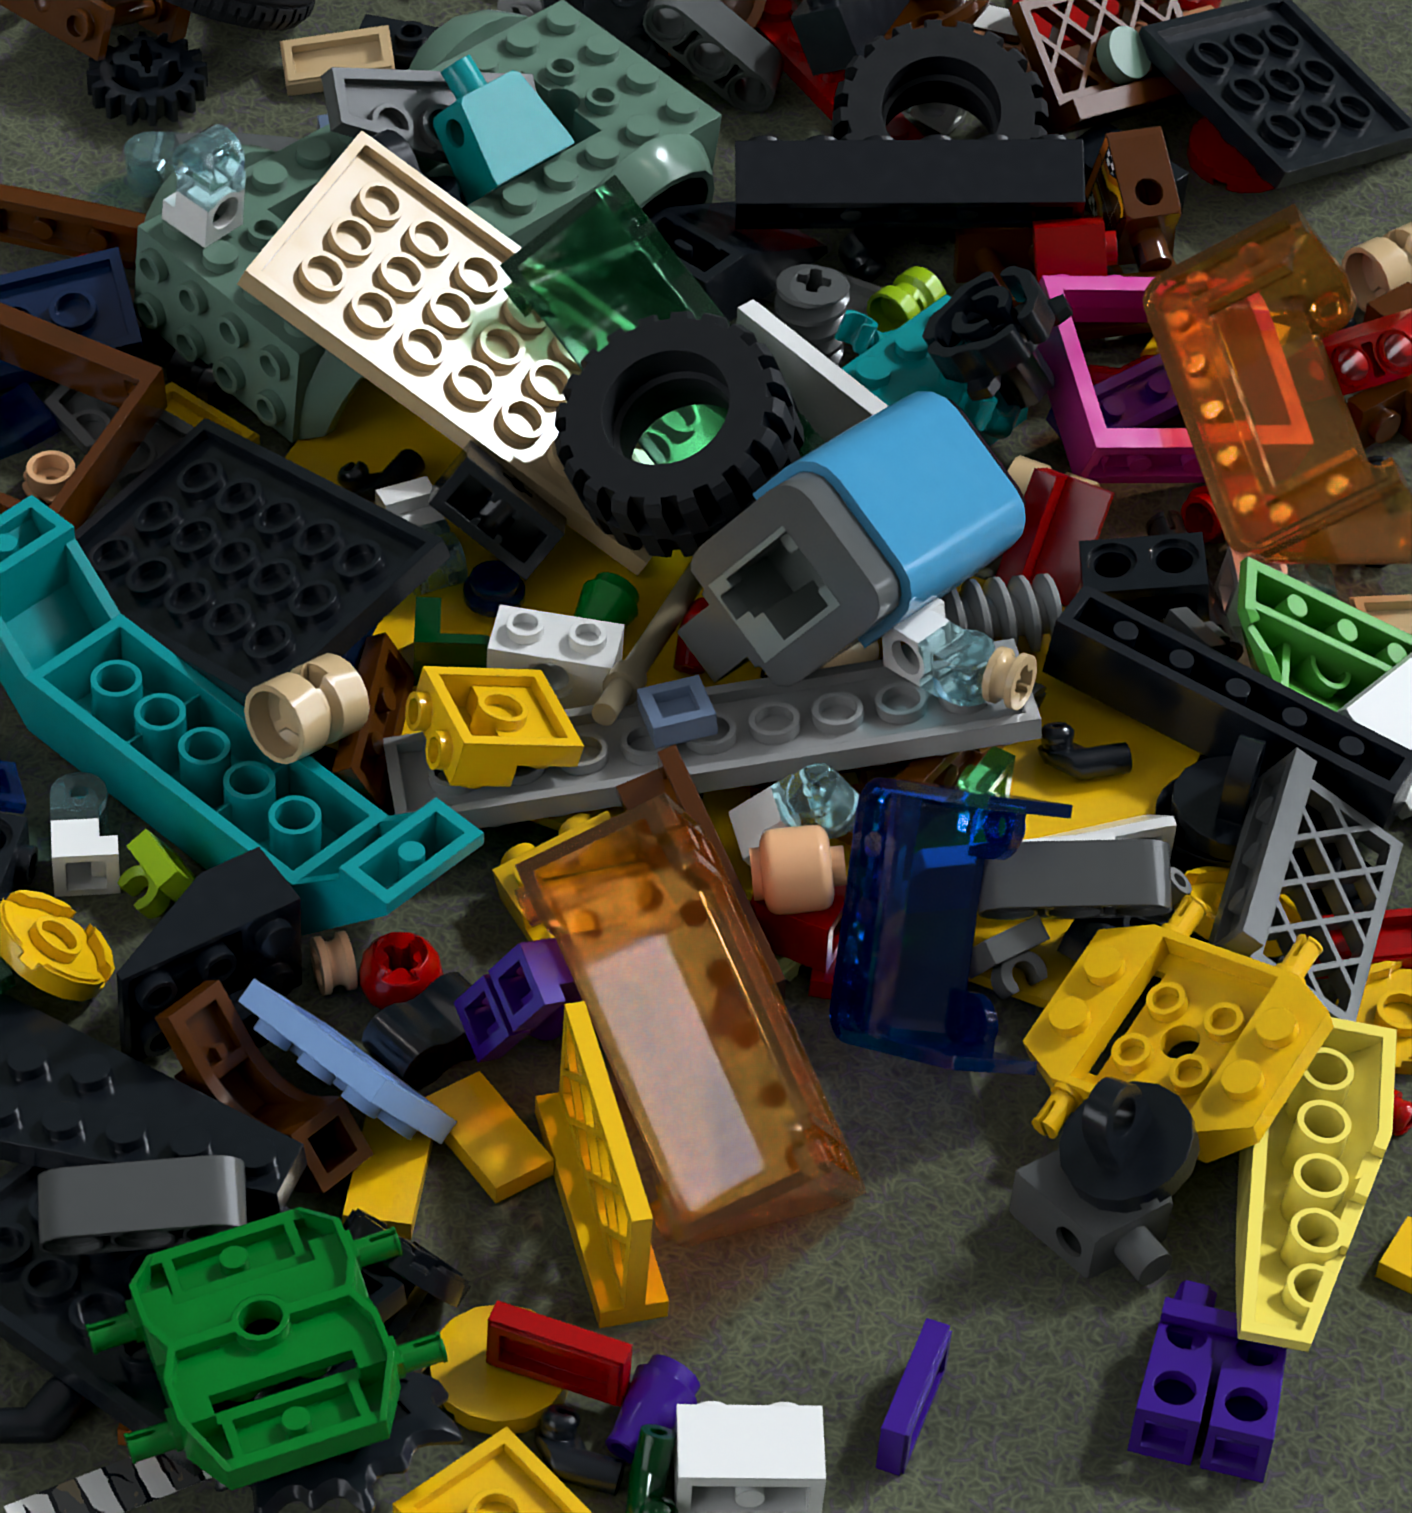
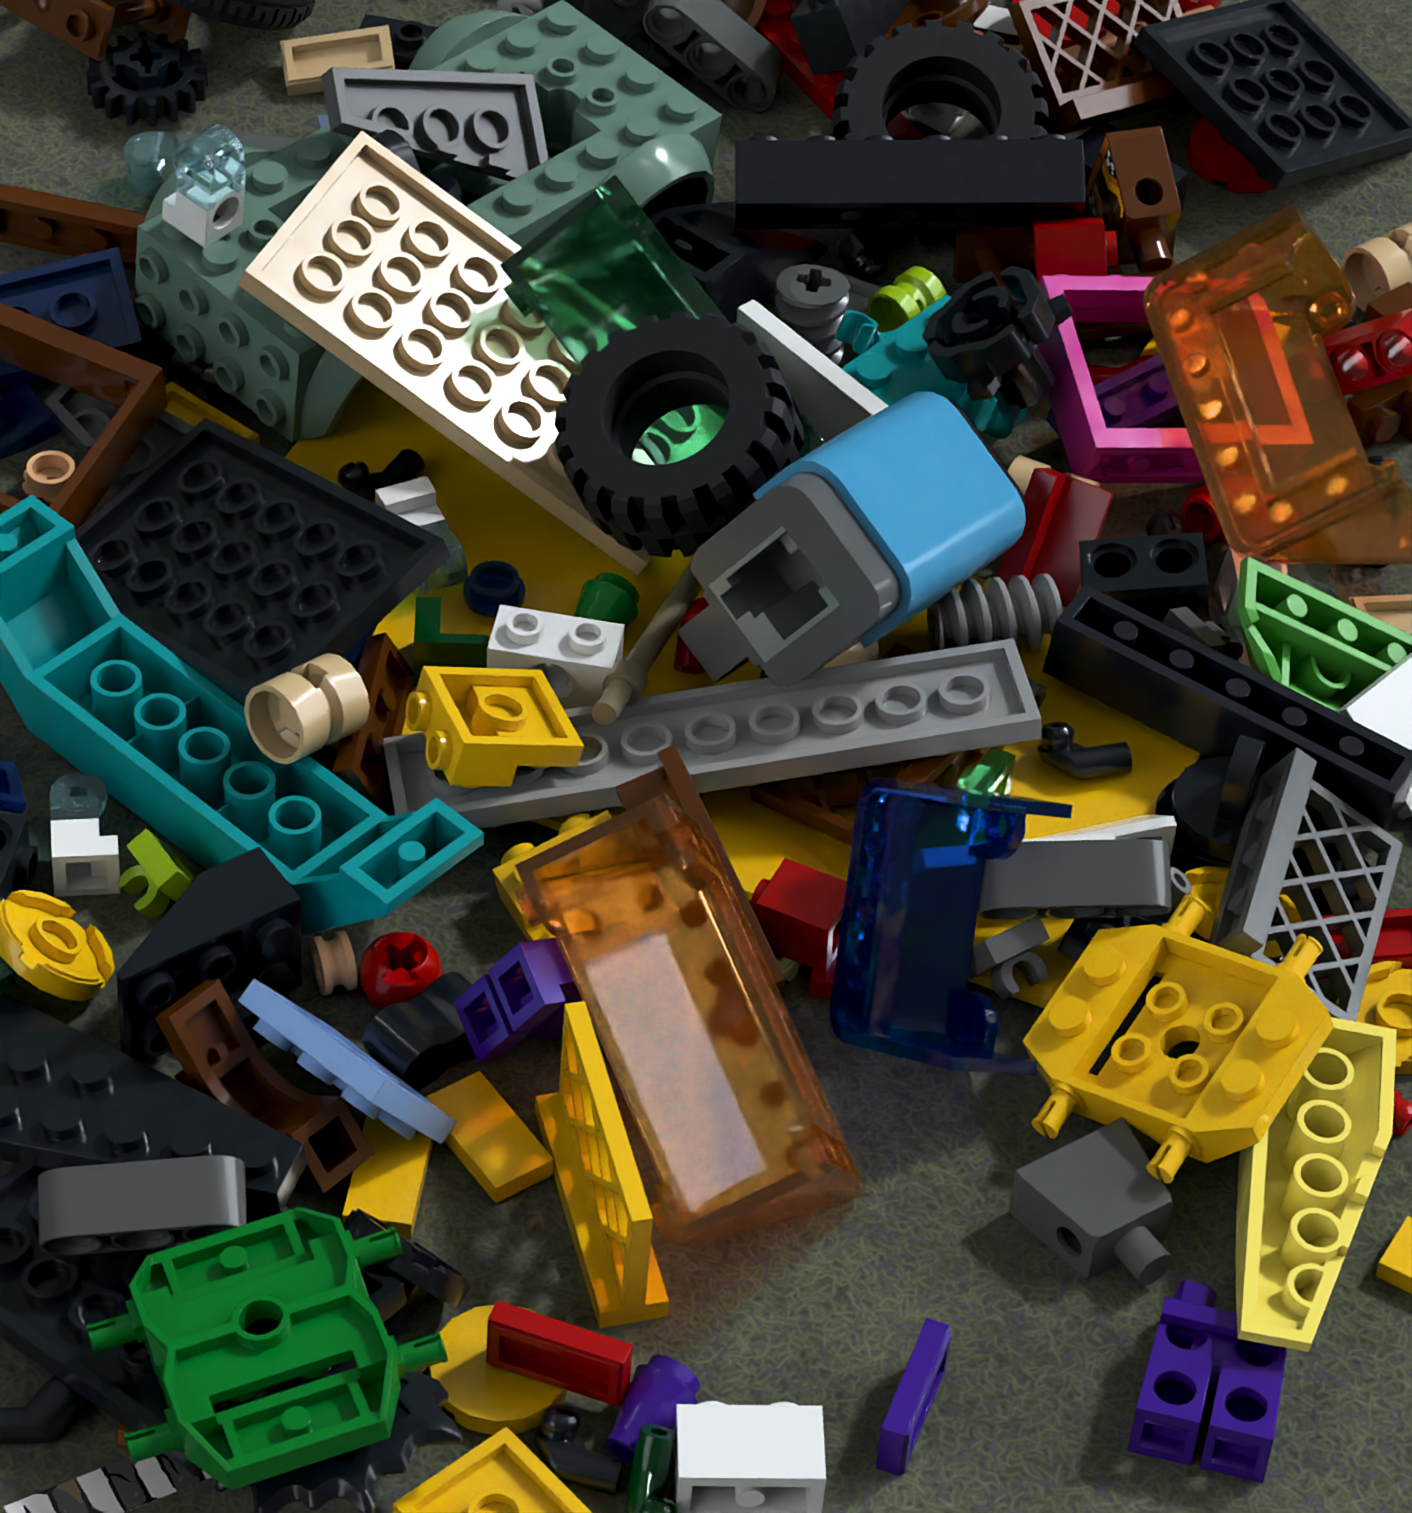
black brick [428,440,567,580] -> none
torso [433,54,575,205] -> none
sand blue plate [636,675,718,749] -> none
clear light blue leg [728,763,863,867] -> none
light nougat head [749,825,847,915] -> none
clear light blue leg [882,597,995,707] -> none
tan bush [981,646,1037,711] -> none
black tile [1059,1077,1200,1213] -> none
sand green tile [1096,26,1151,85] -> none

